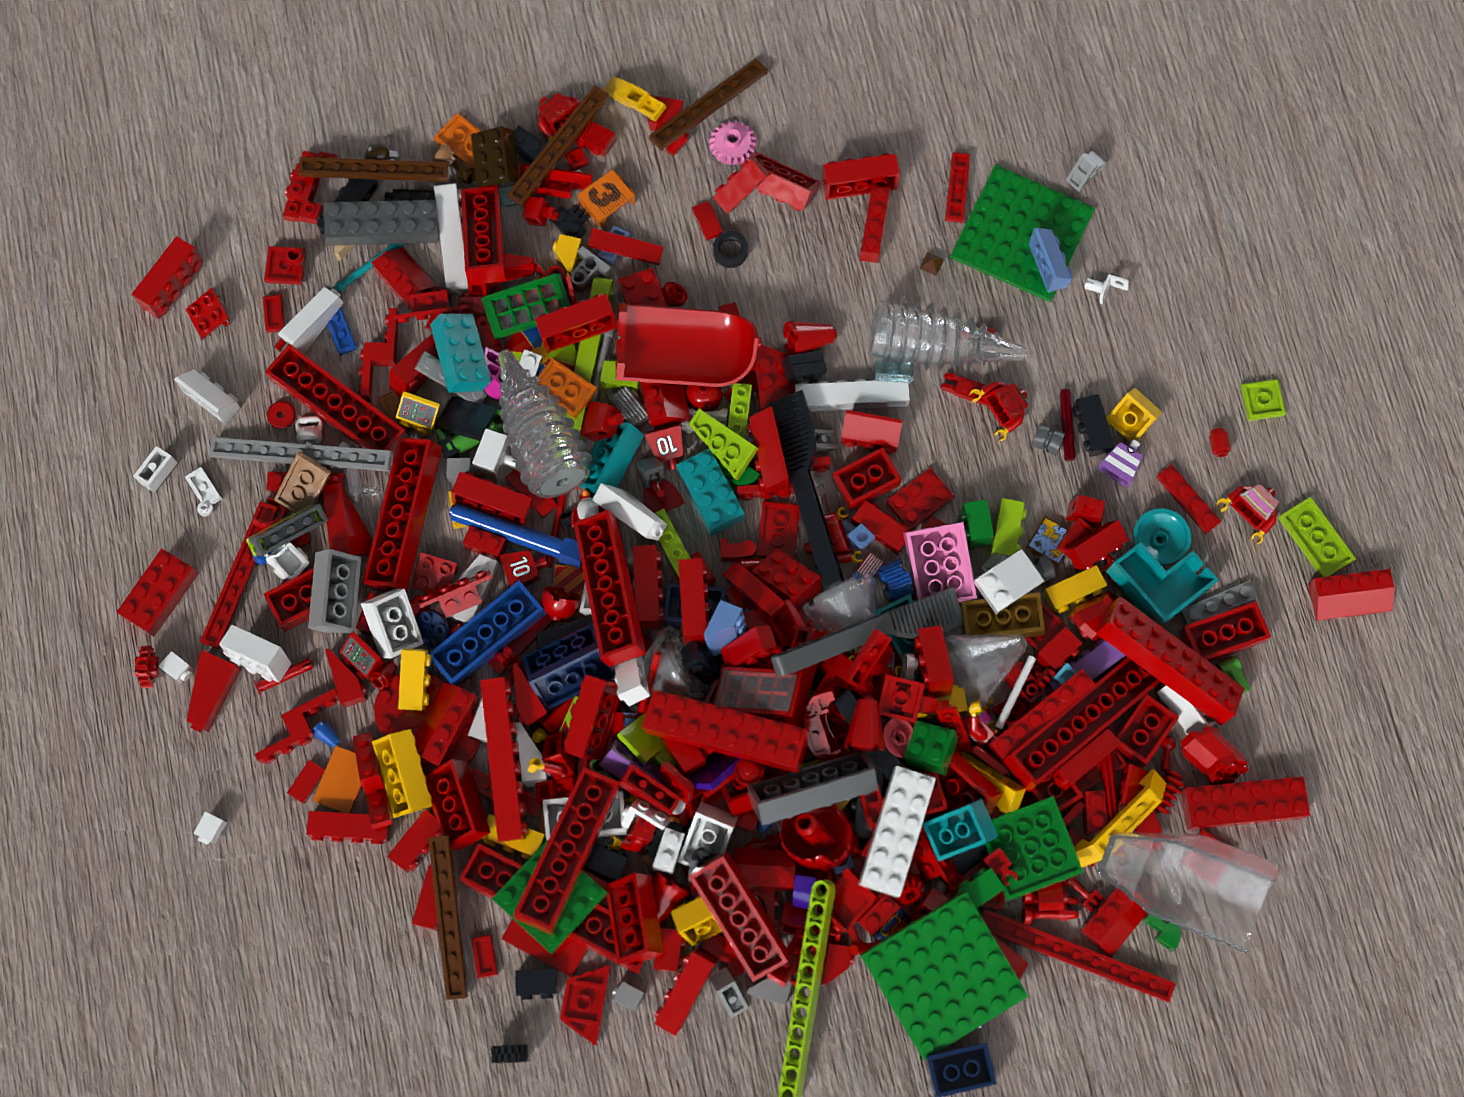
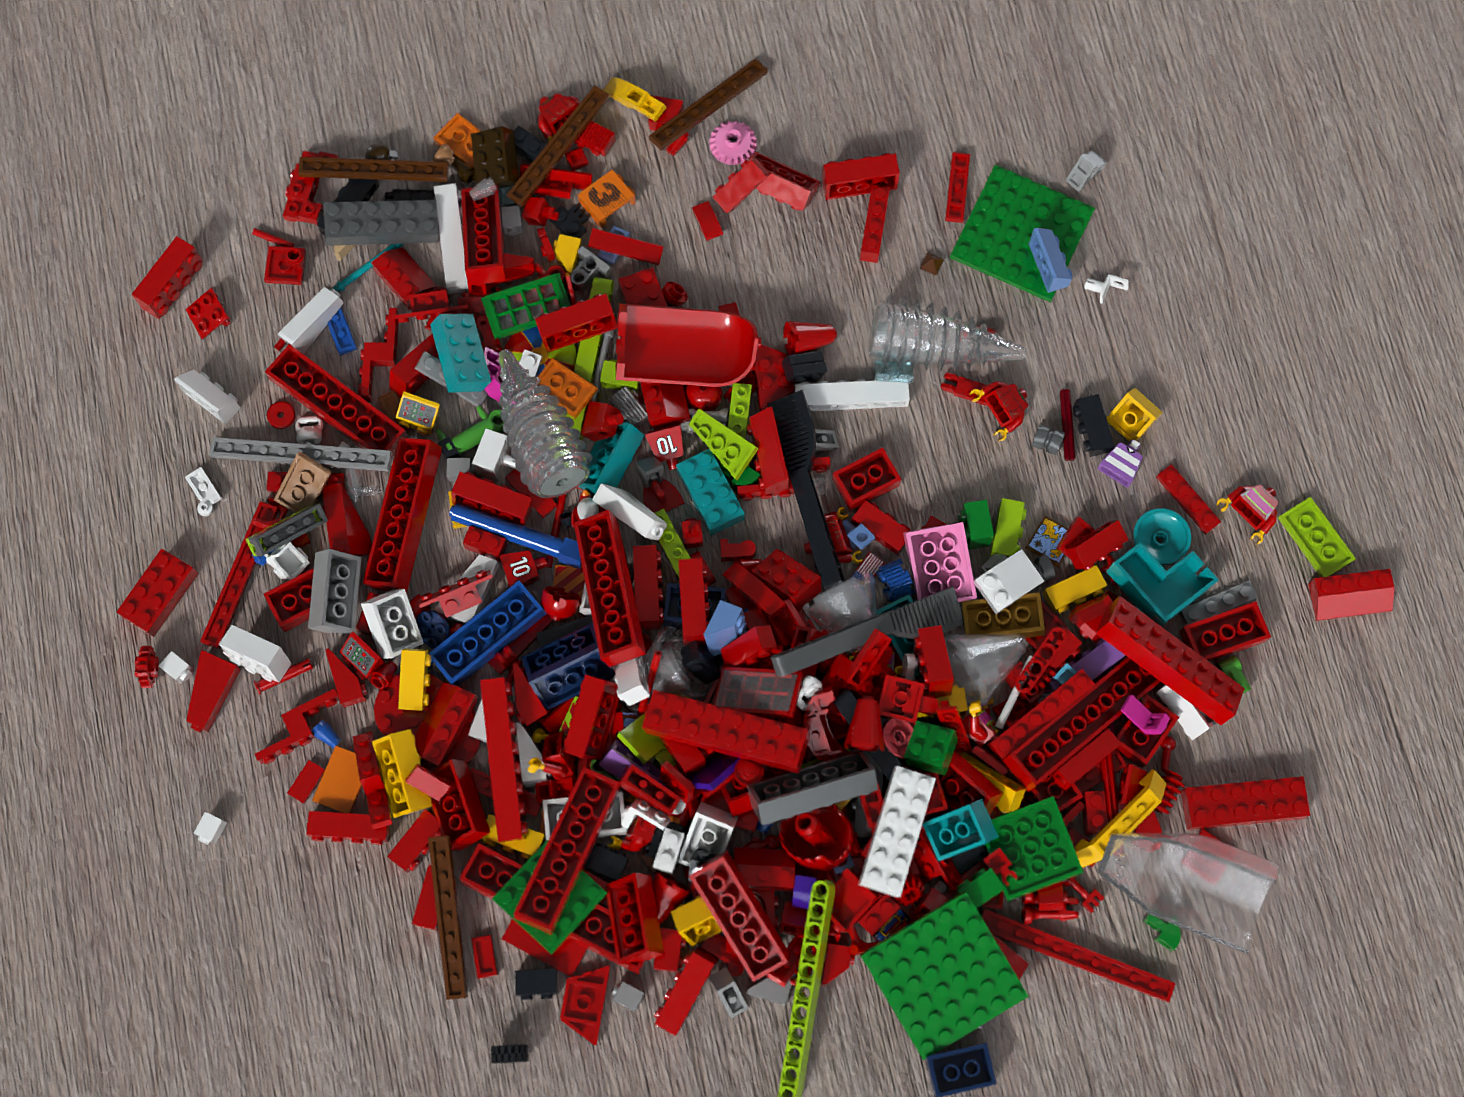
white brick [133,446,177,493] -> none
red tile [263,294,285,333] -> none
red hinge [412,552,458,594] -> none
black piece [434,396,498,441] -> none
black tyre [713,231,748,268] -> none
red tile [757,501,800,559] -> none
slope [840,410,903,454] -> none
red plate [886,468,955,530] -> none
red torso [1065,495,1105,528] -> none
red slope [1080,883,1149,958] -> none
red brick [1180,726,1249,785] -> none
red brick [1209,428,1231,457] -> none
lime tile [1240,379,1286,421] -> none
none -> red piece [252,228,294,247]
none -> tile [405,764,450,801]
none -> clear cone [468,177,497,201]
none -> light grey brick [501,205,523,236]
none -> red plate [537,227,555,262]
none -> red brick [681,518,703,549]
none -> white piece [797,675,822,711]
none -> red beam [1015,627,1067,694]
none -> dark pink bracket [1121,695,1170,734]

